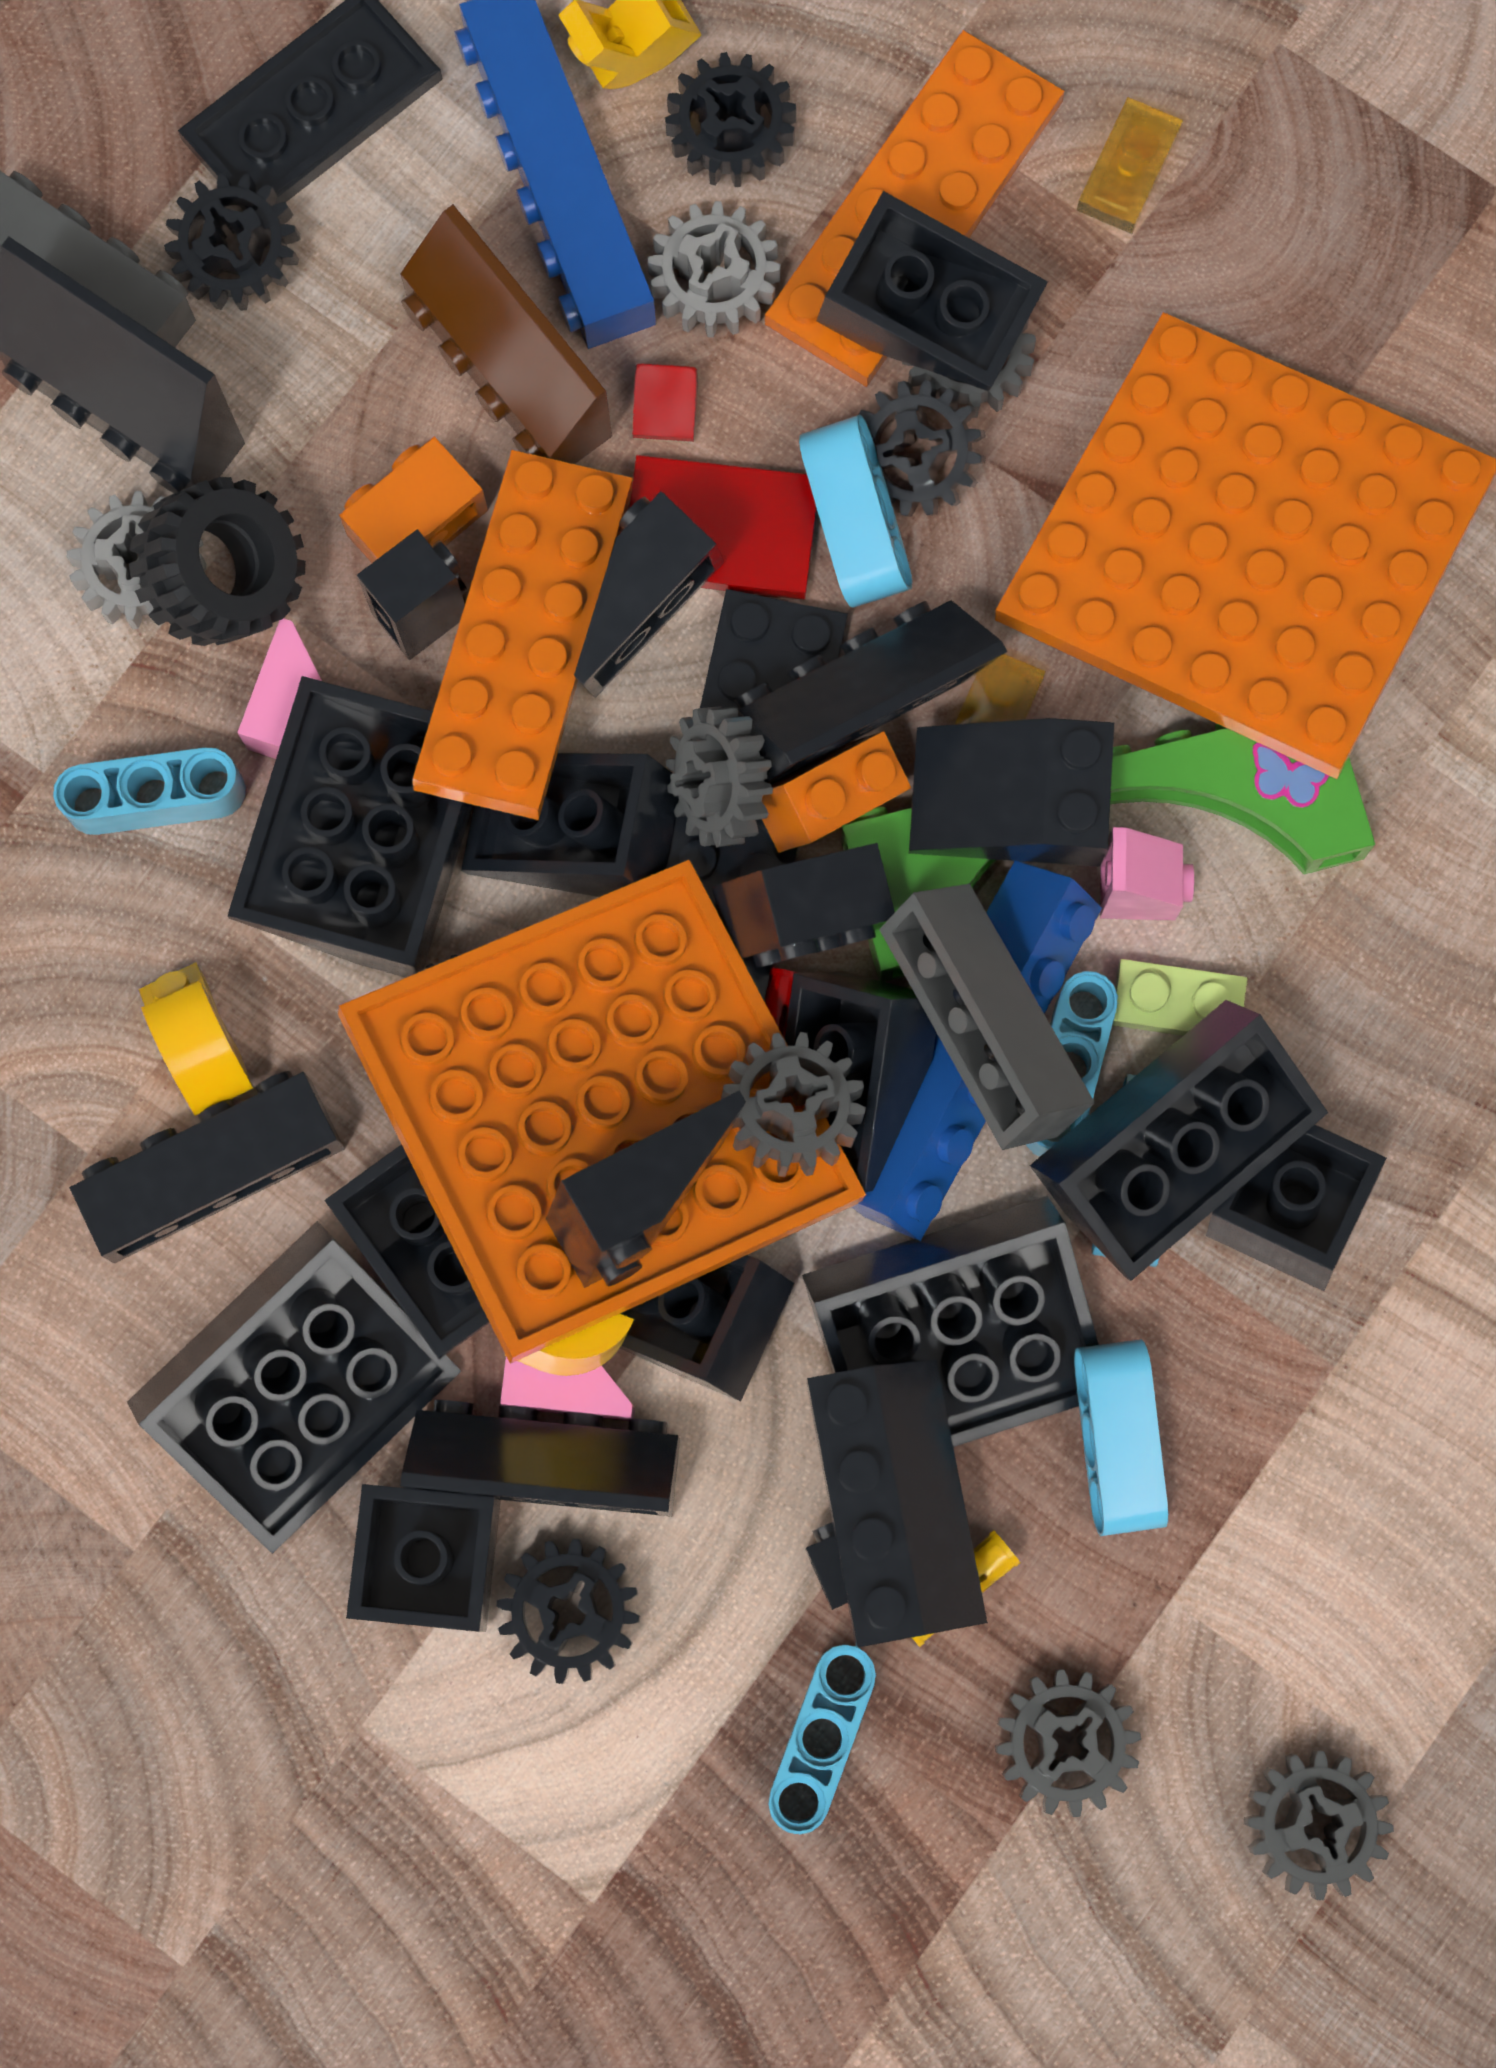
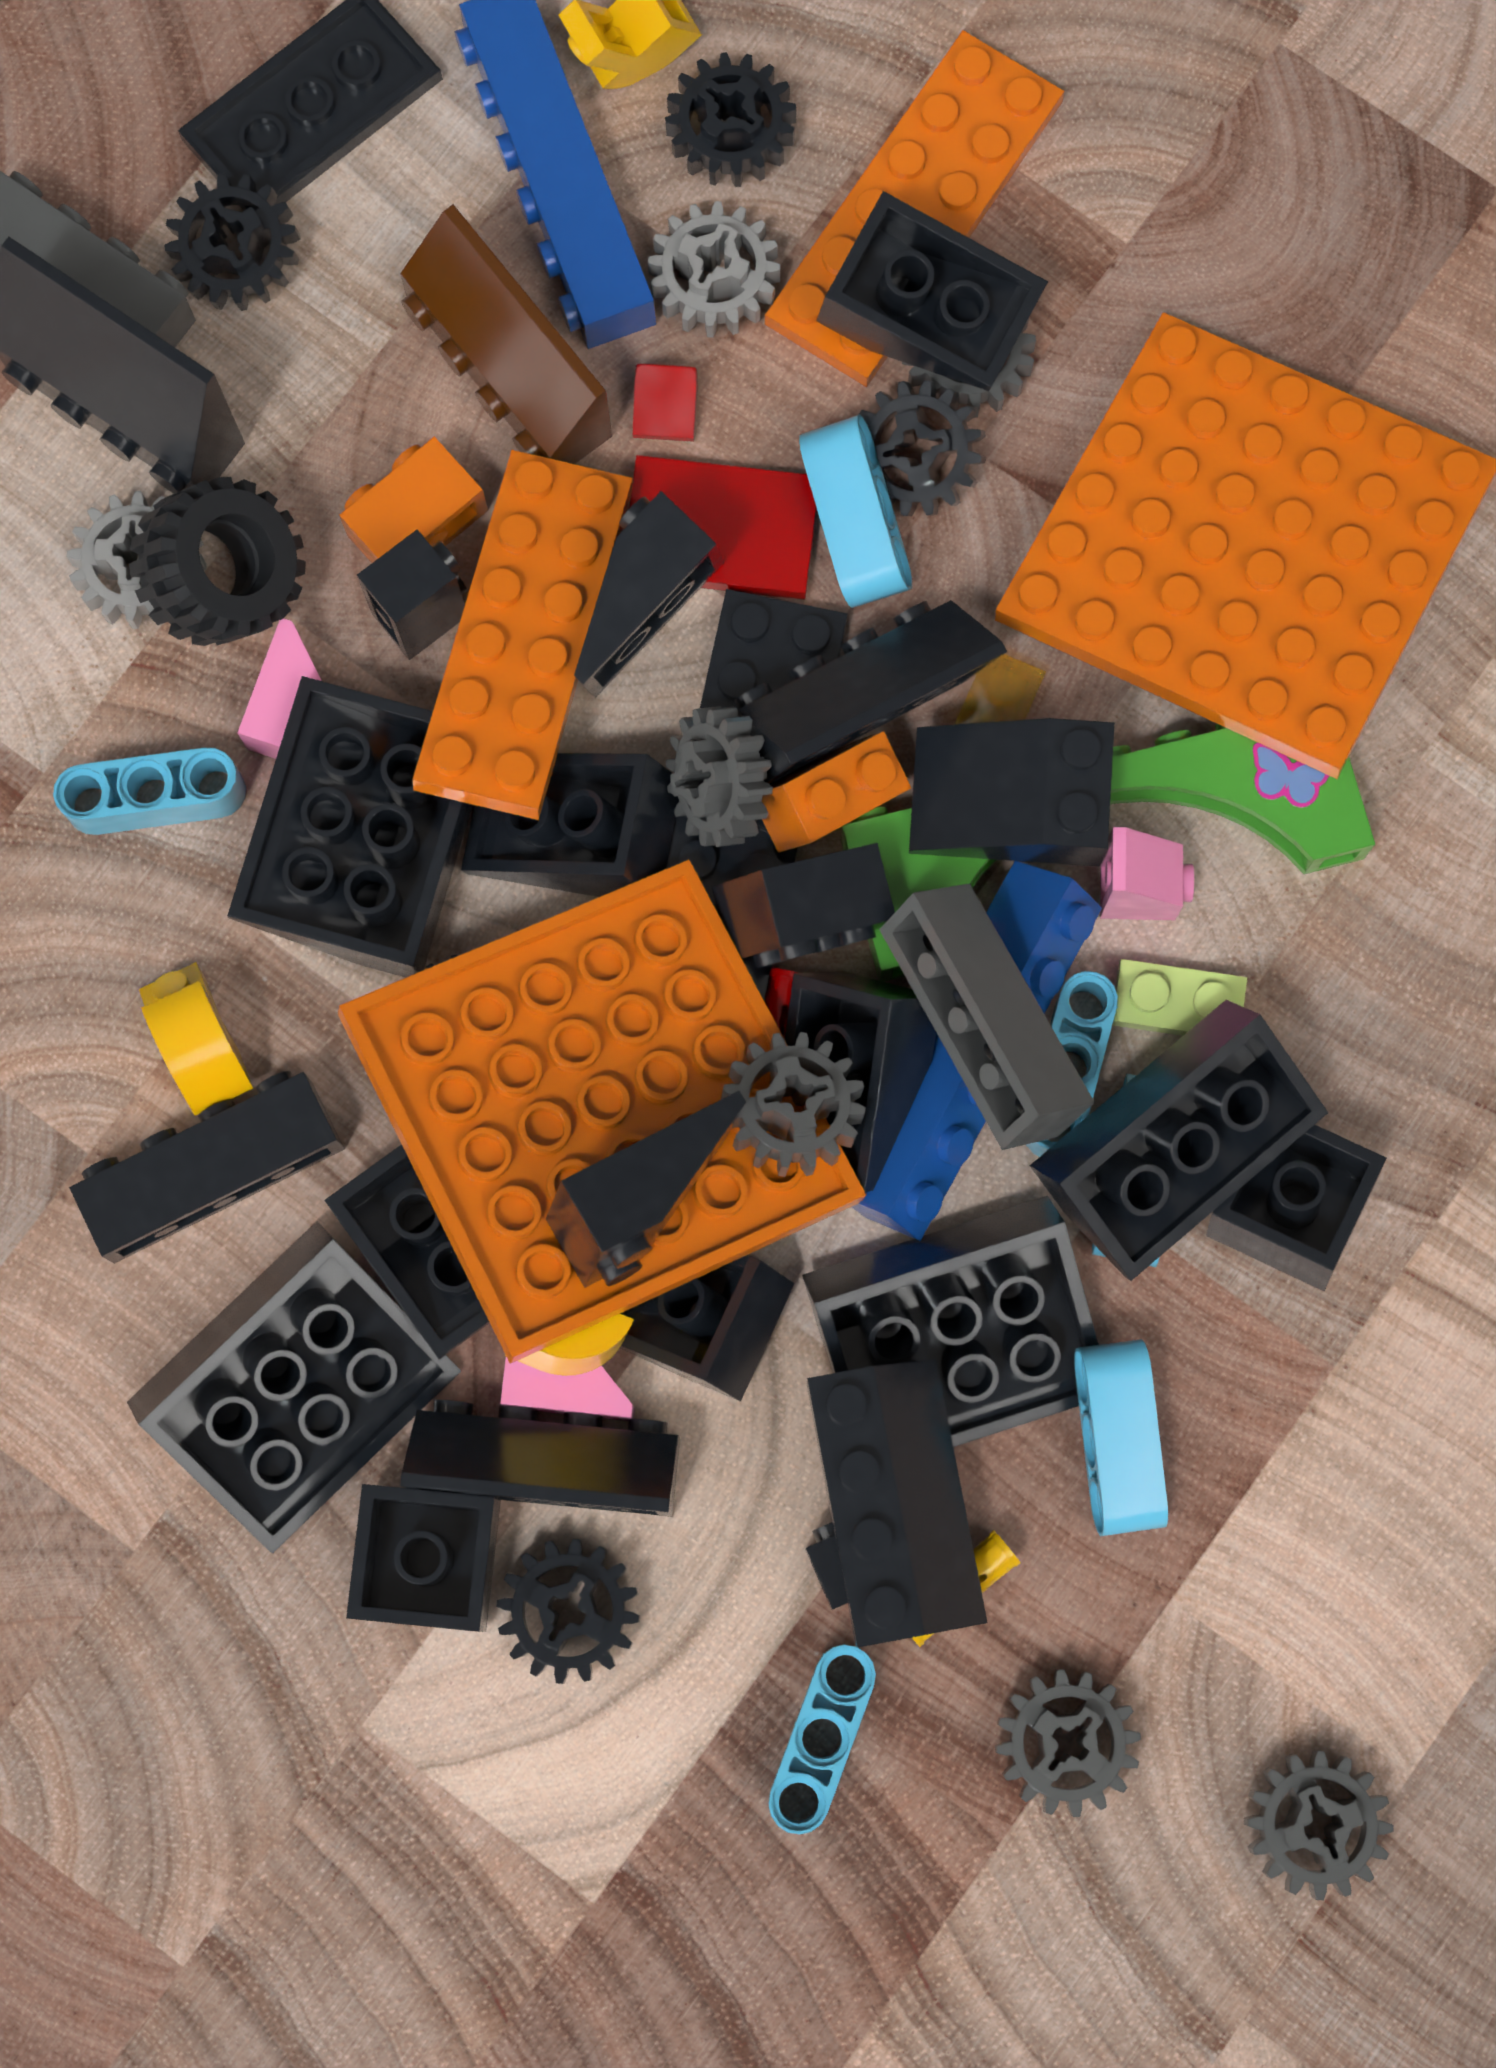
clear yellow plate [1077,97,1183,234] -> none

